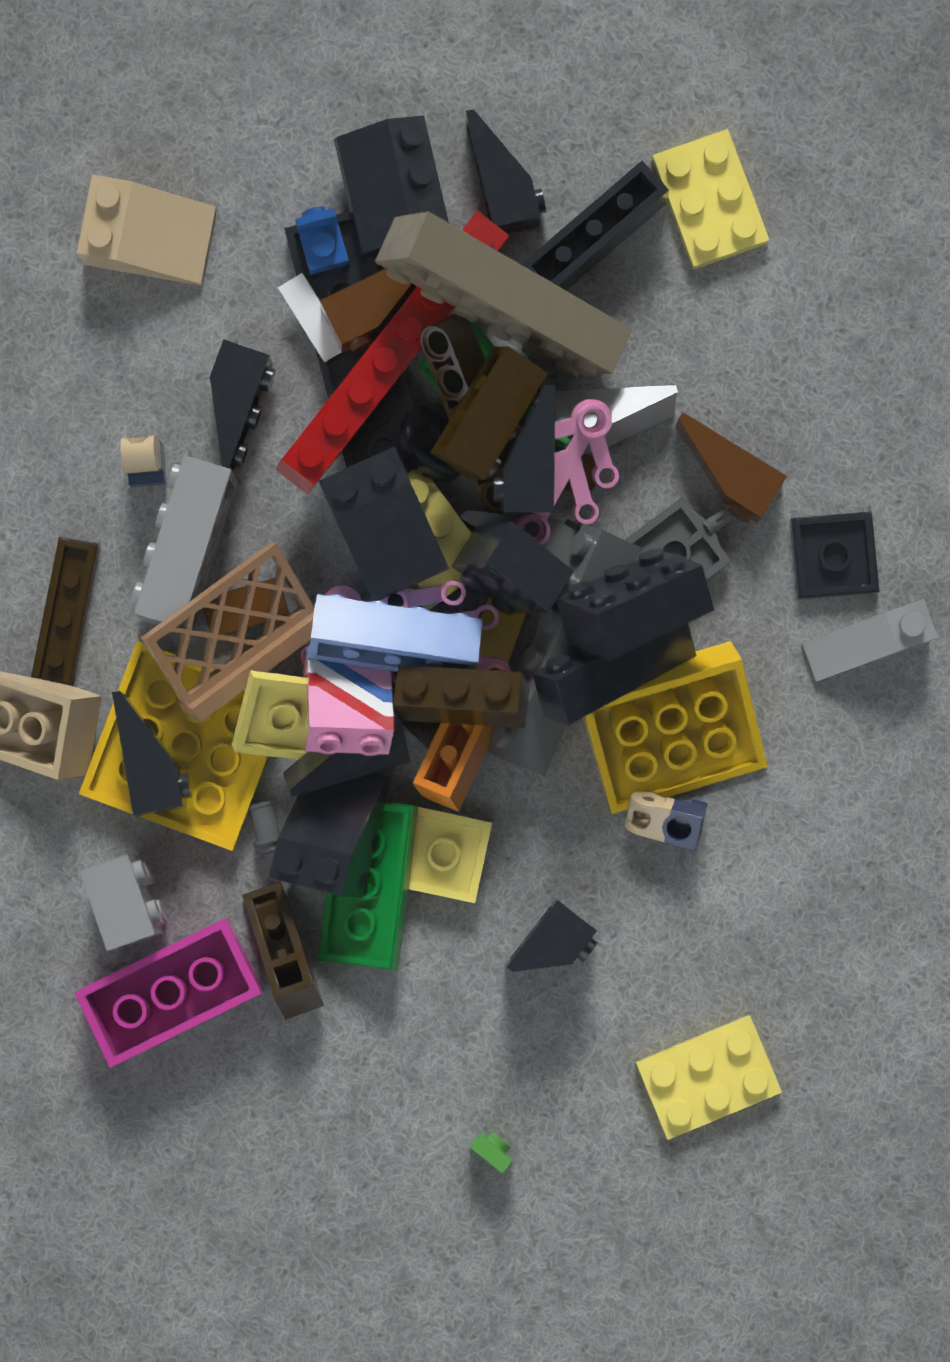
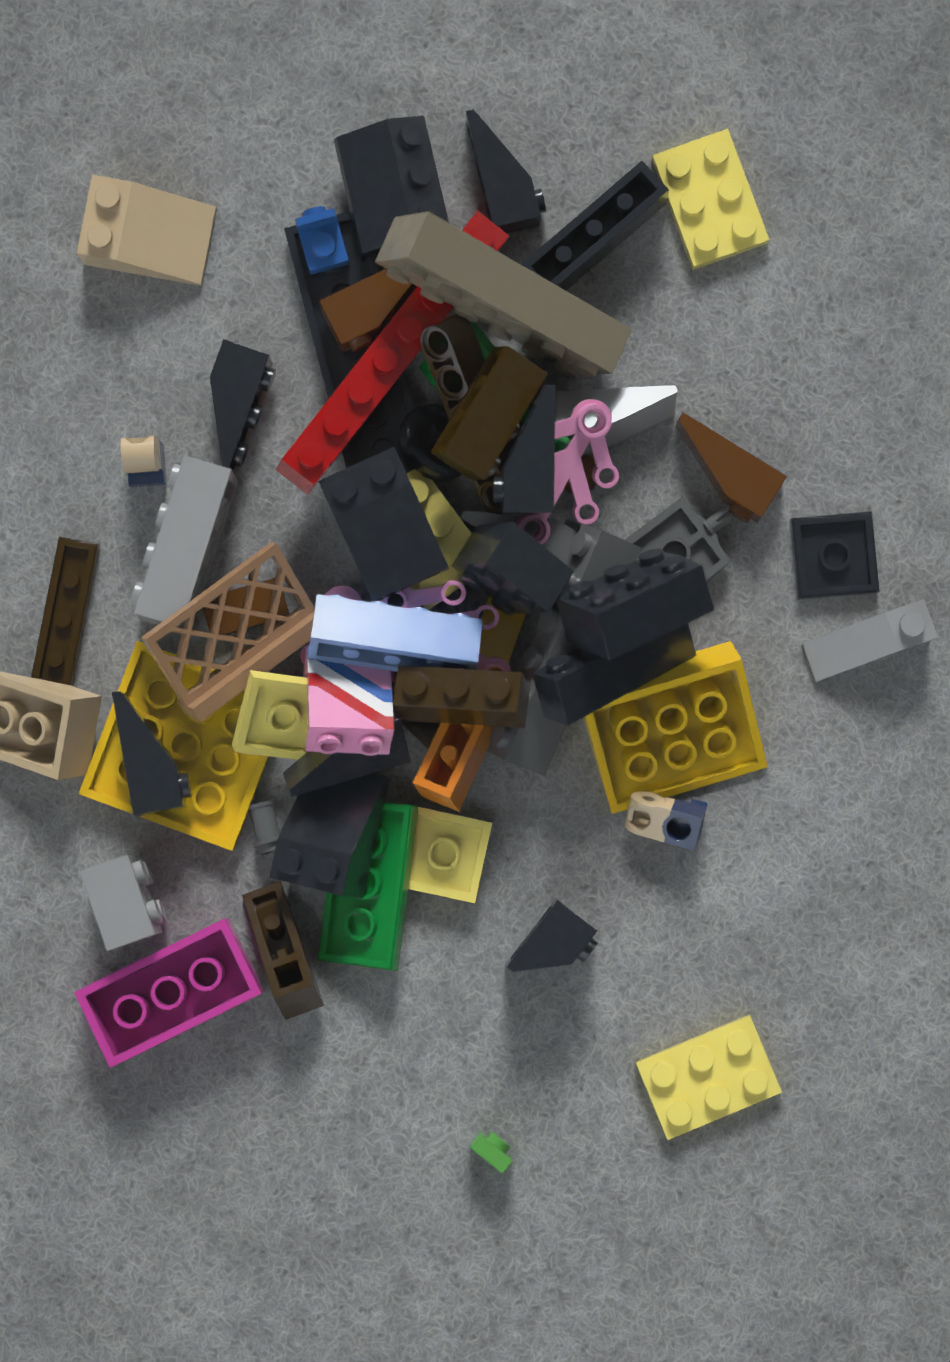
white sticker [278,273,341,362] -> none

